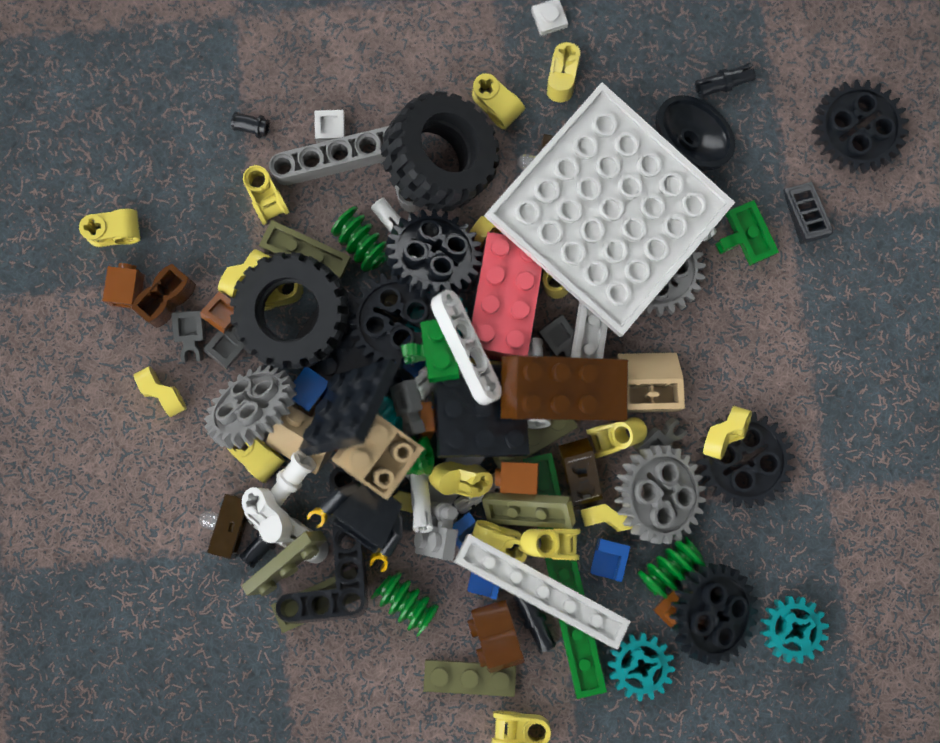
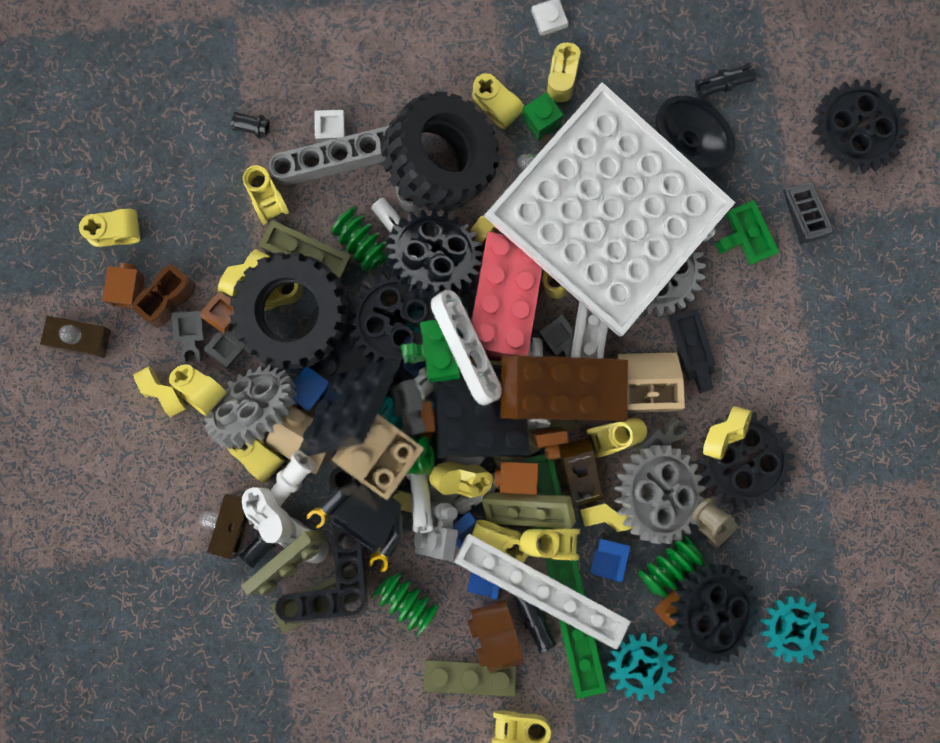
none -> dark brown piece [40,316,111,359]
none -> light yellow piece [169,364,227,416]
none -> green brick [521,92,563,141]
none -> dark orange tile [531,426,568,460]
none -> black hinge [668,308,715,393]
none -> dark tan piece [693,498,739,549]

